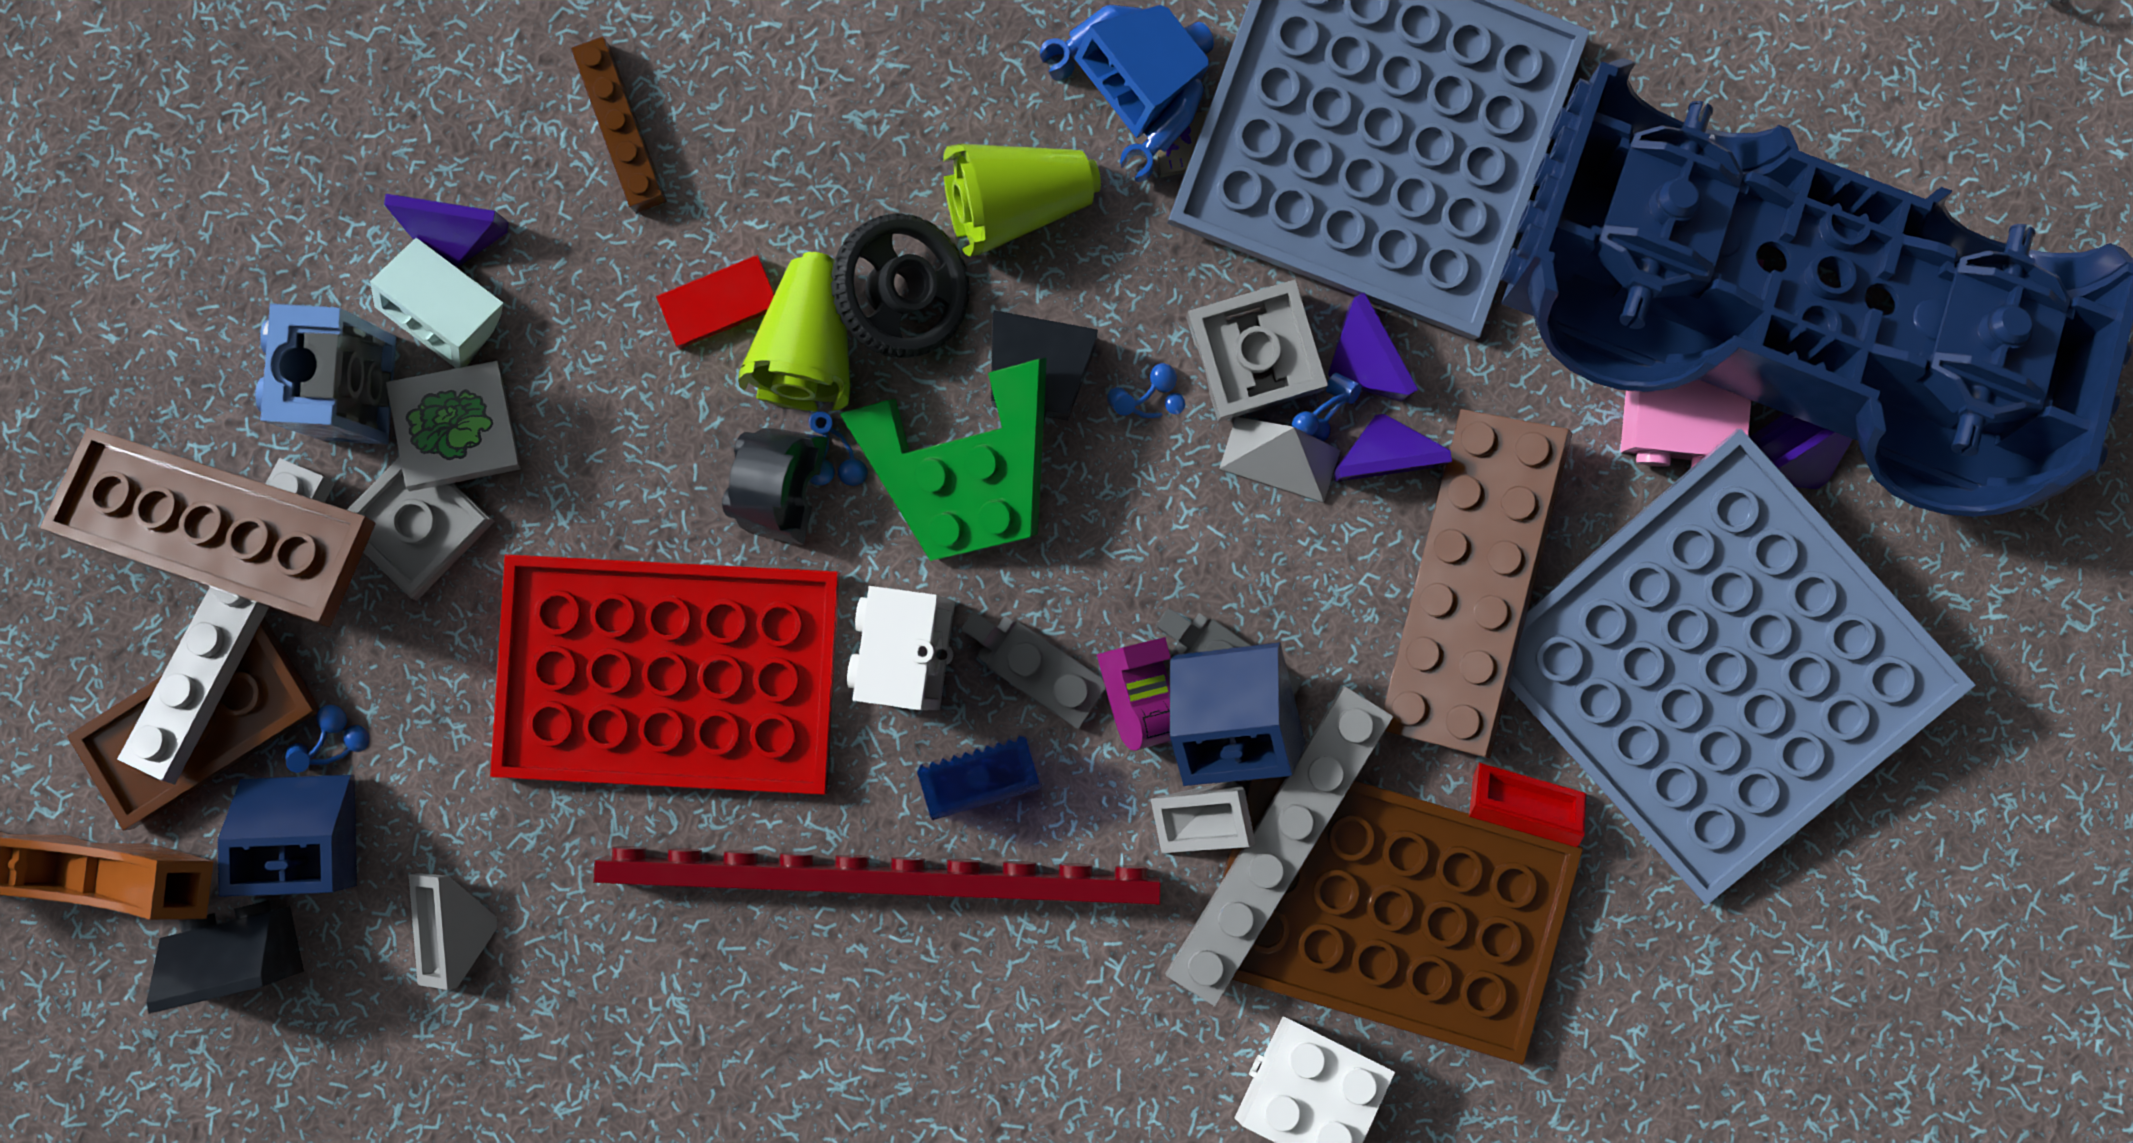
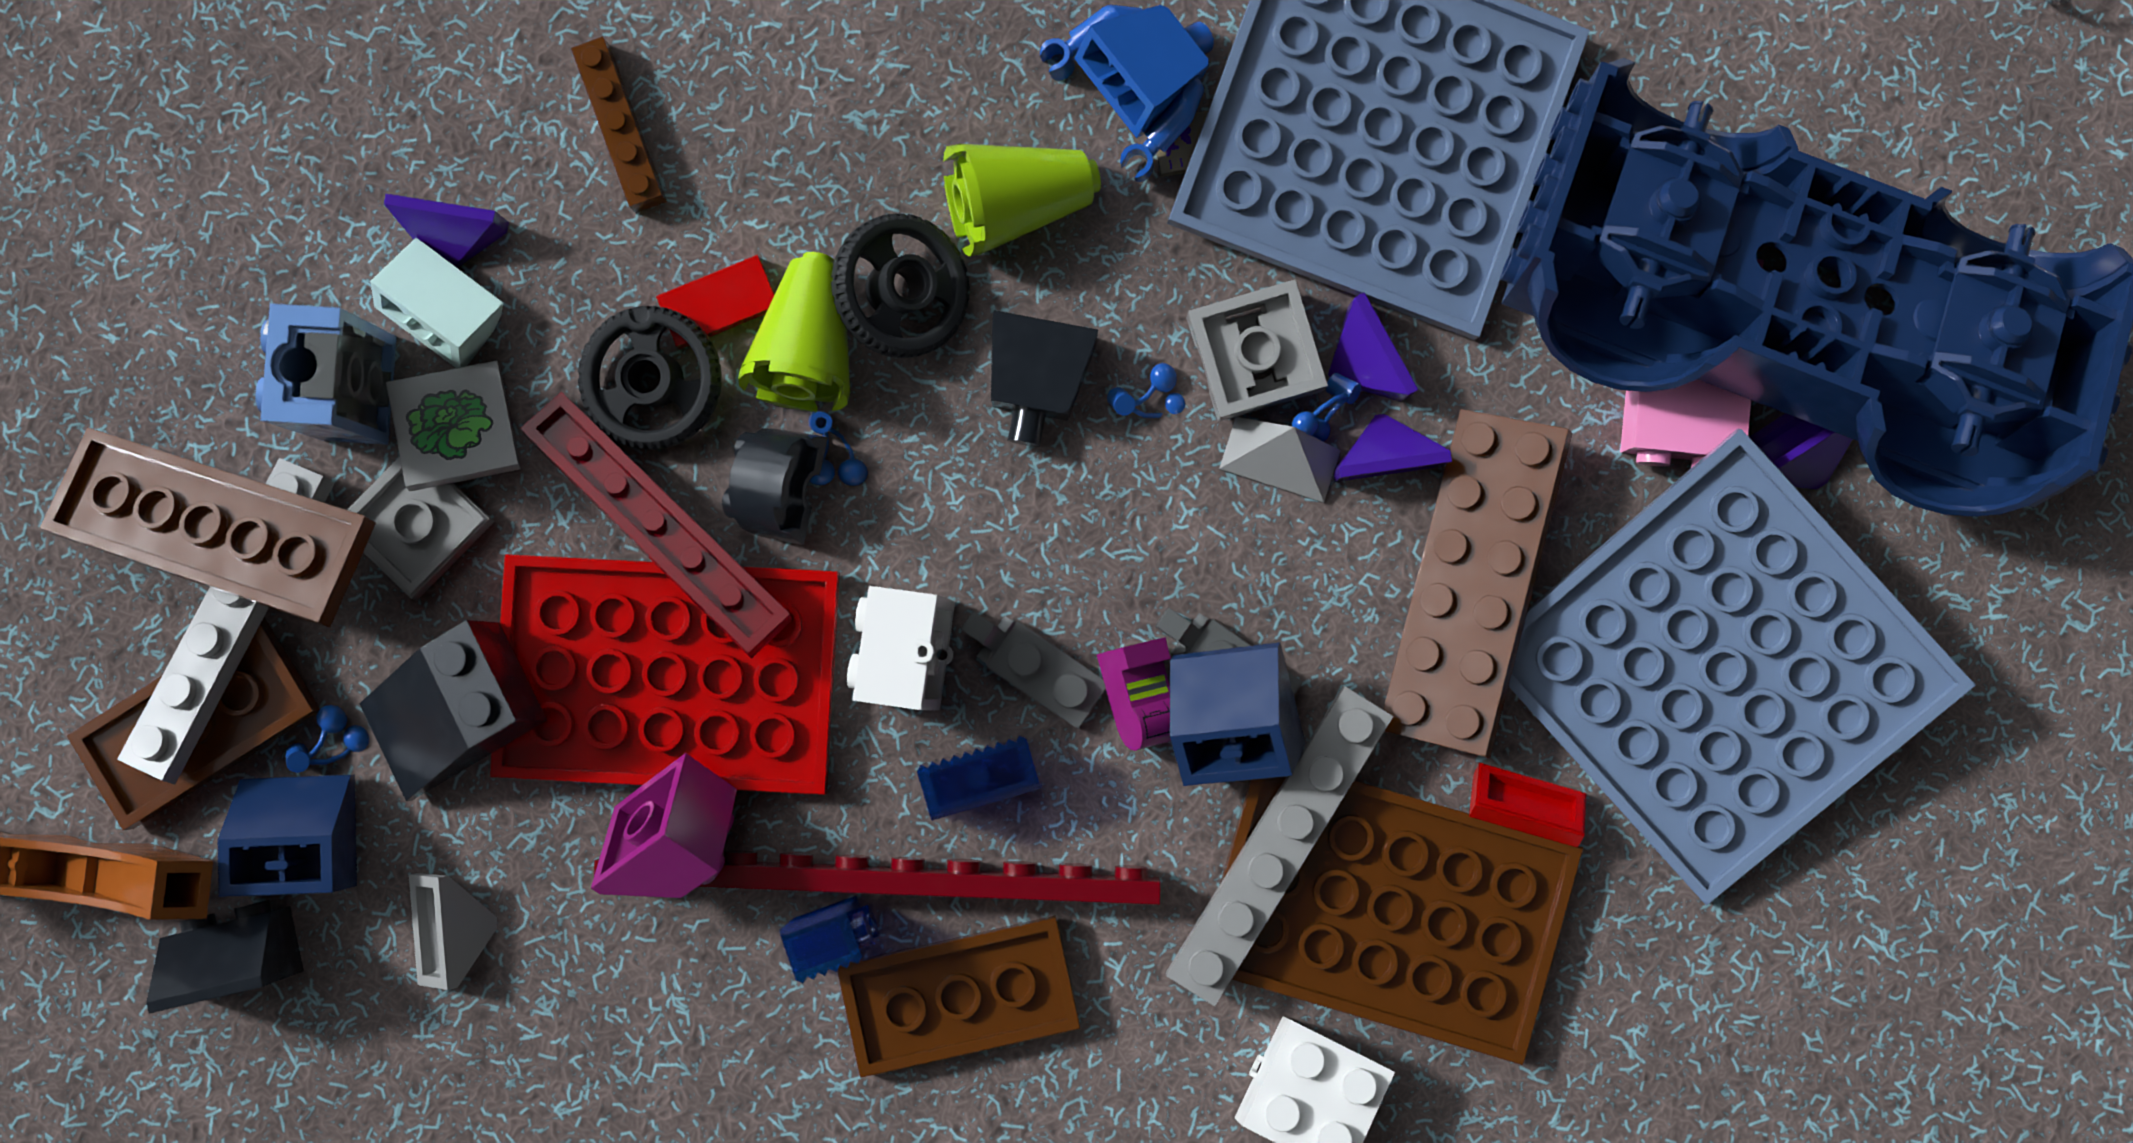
green wing [840,358,1047,561] -> none
light grey slope [1151,781,1255,853] -> none
none -> black slope [359,620,547,801]
none -> dark red plate [520,392,792,659]
none -> black wheel [578,306,722,450]
none -> magenta slope [591,753,737,898]
none -> clear blue brick [779,896,879,984]
none -> reddish brown plate [837,915,1080,1078]

